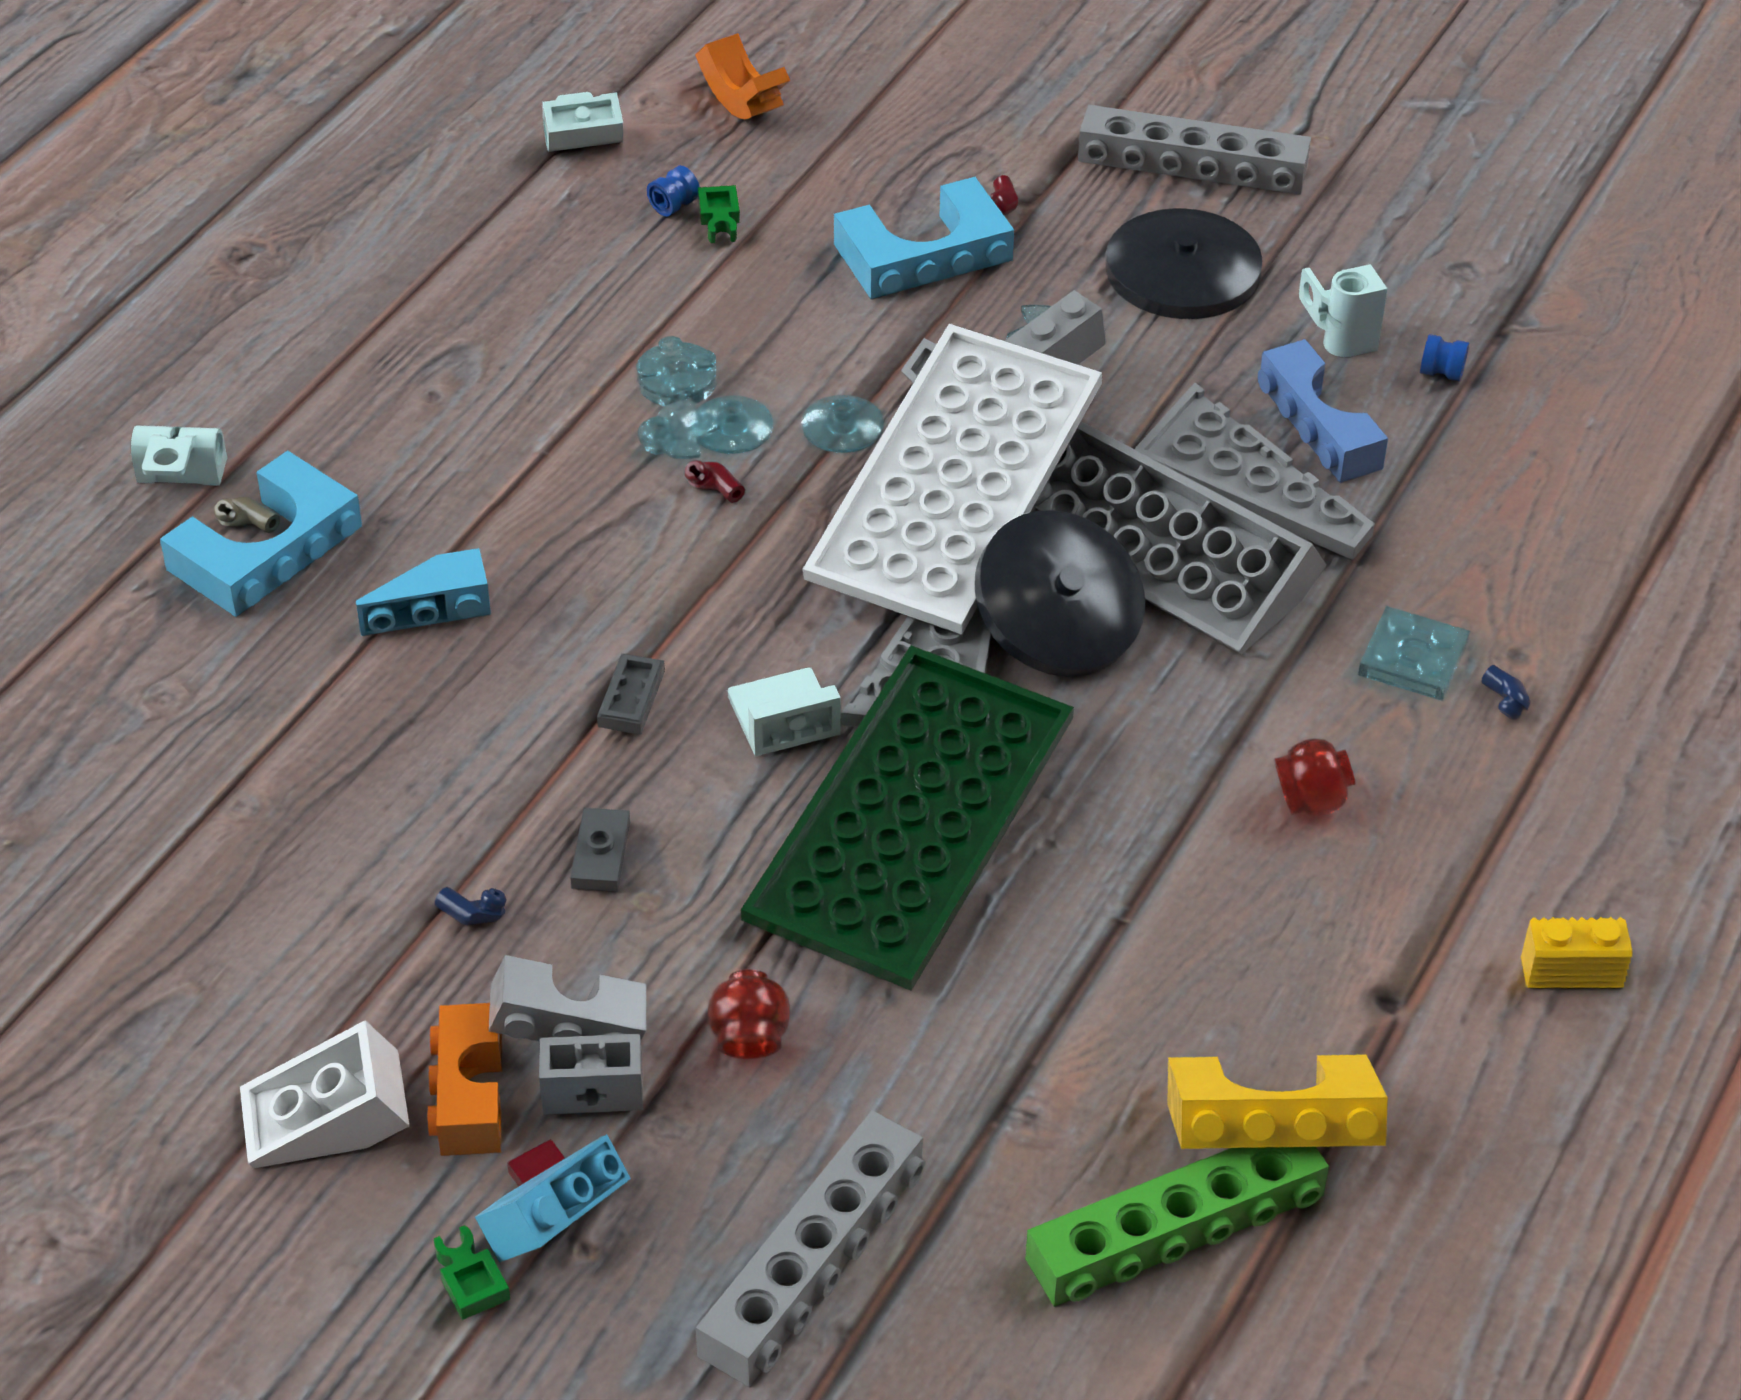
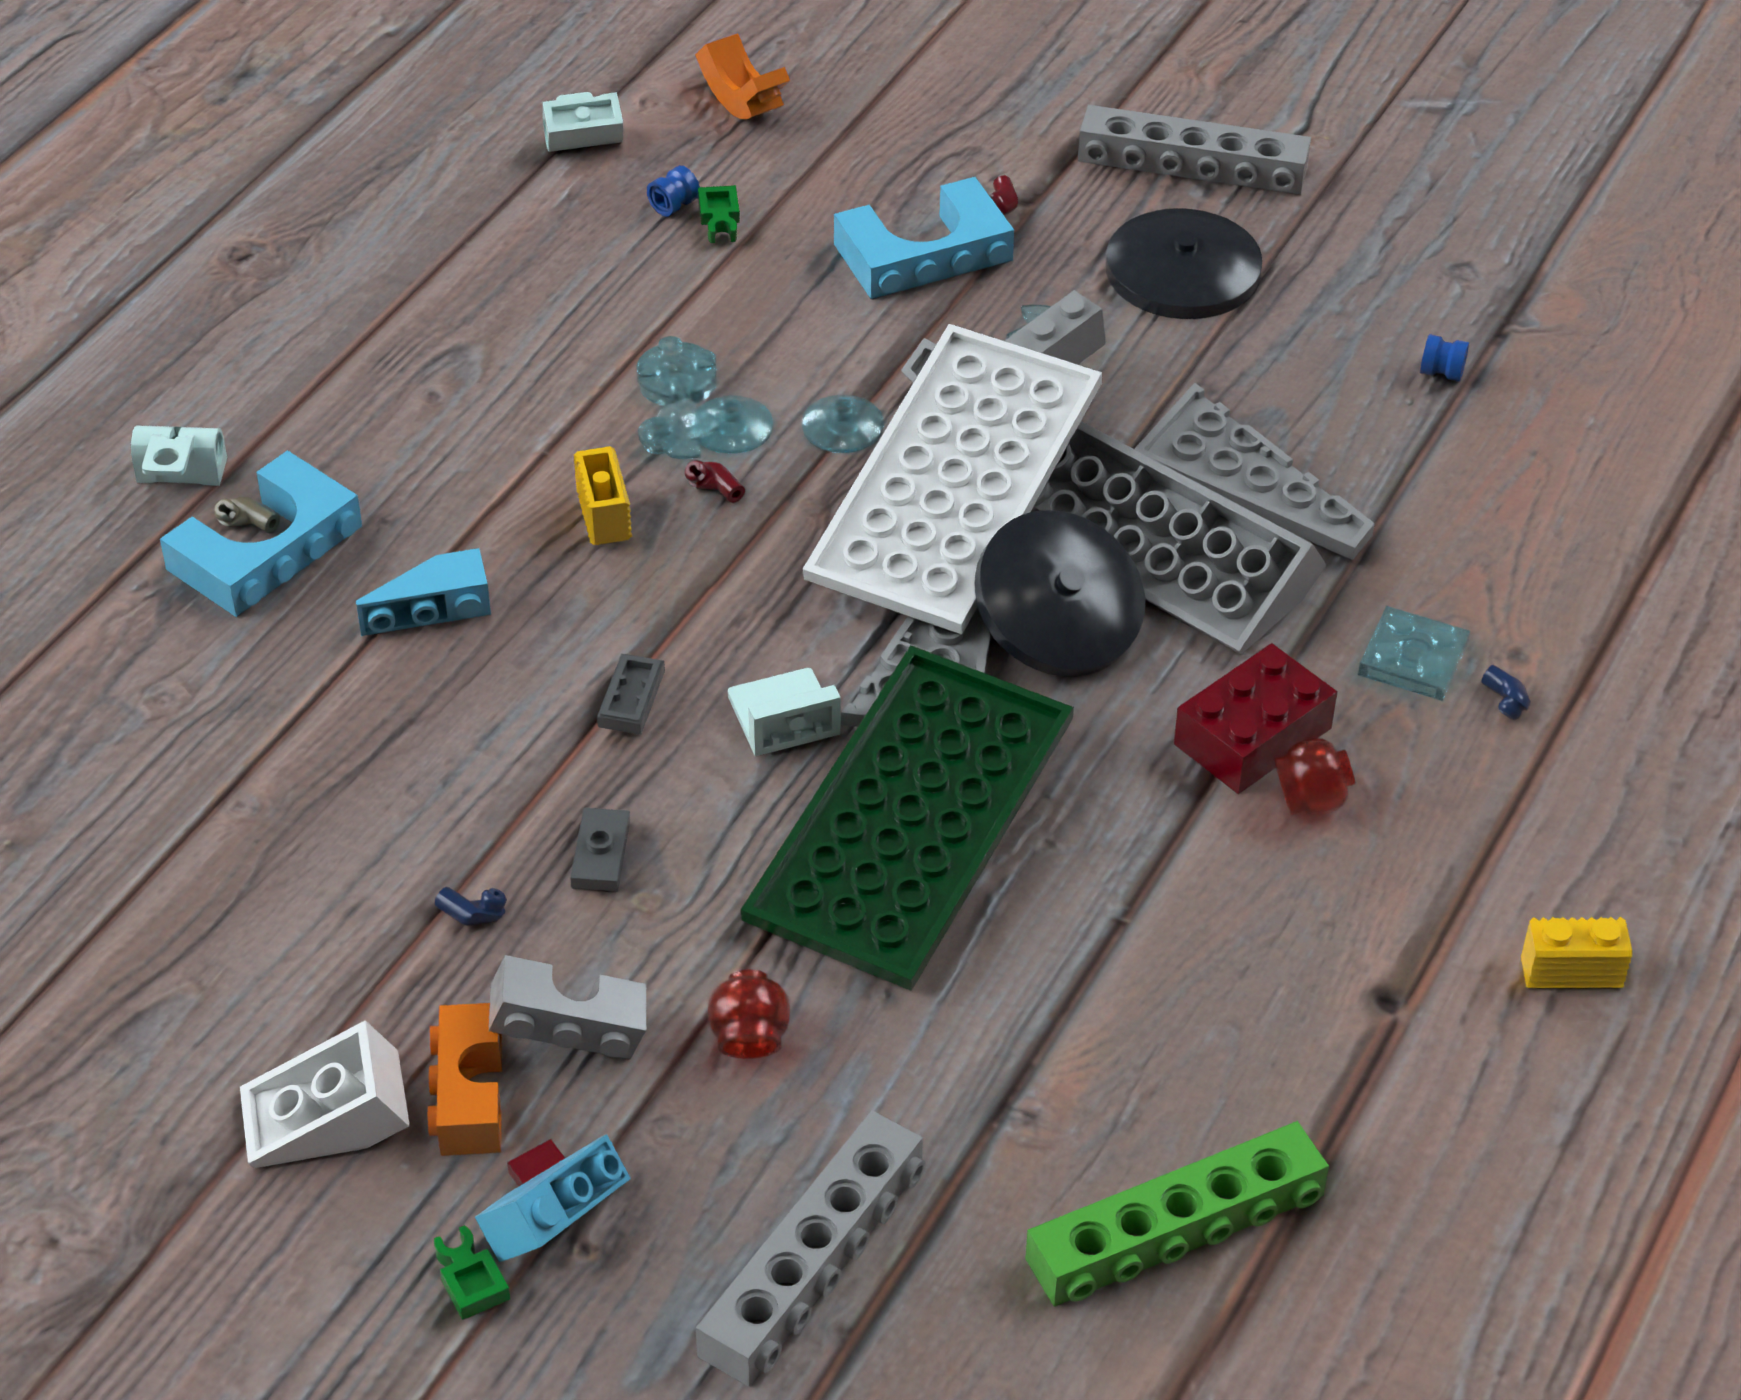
light grey brick [539,1034,643,1114] -> none
yellow arch [1167,1055,1388,1149] -> none
medium blue arch [1258,339,1388,483] -> none
light aqua piece [1299,264,1387,357] -> none
none -> yellow brick [574,446,632,545]
none -> dark red brick [1174,643,1338,795]

